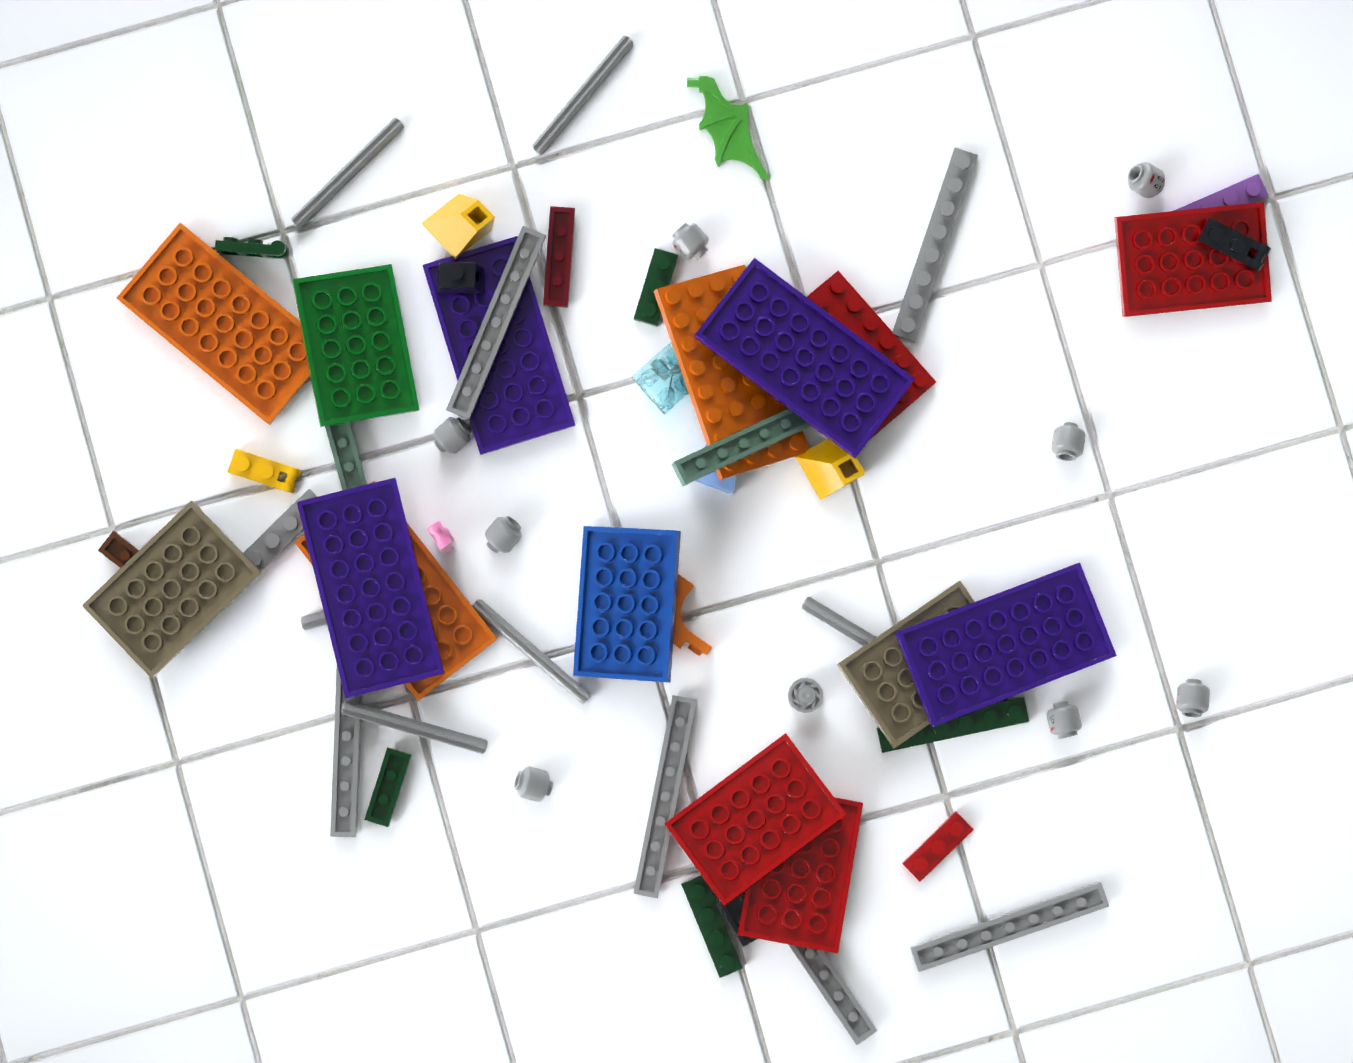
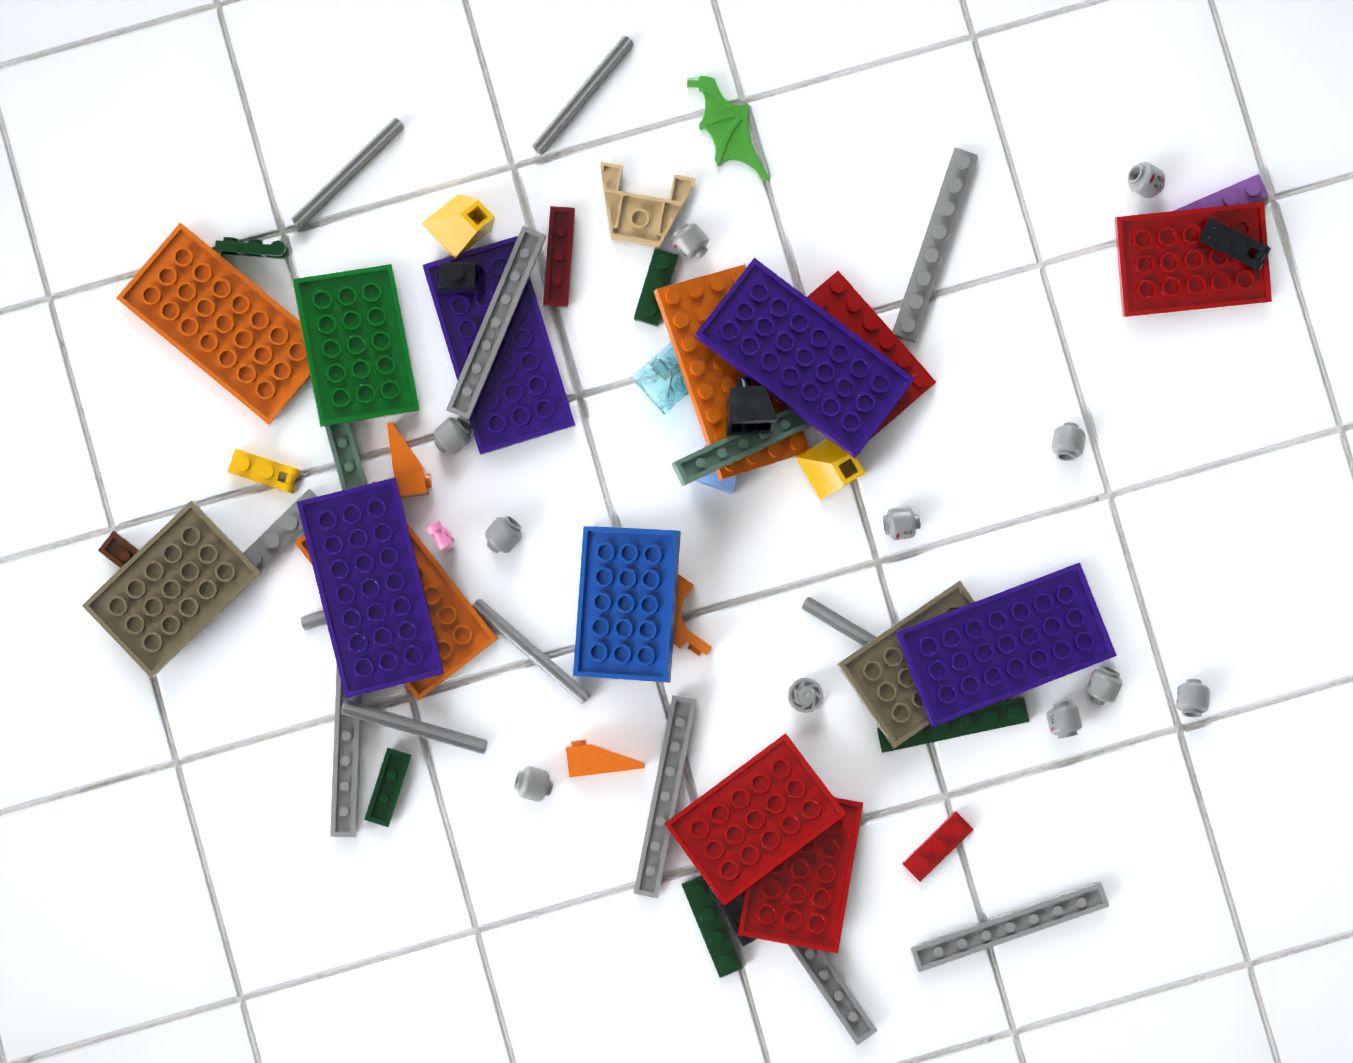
none -> orange slope [387,422,432,498]
none -> orange slope [566,739,645,778]
none -> tan wing [600,161,696,248]
none -> black torso [726,377,777,436]
none -> light grey head [883,506,921,540]
none -> light grey head [1085,666,1123,705]

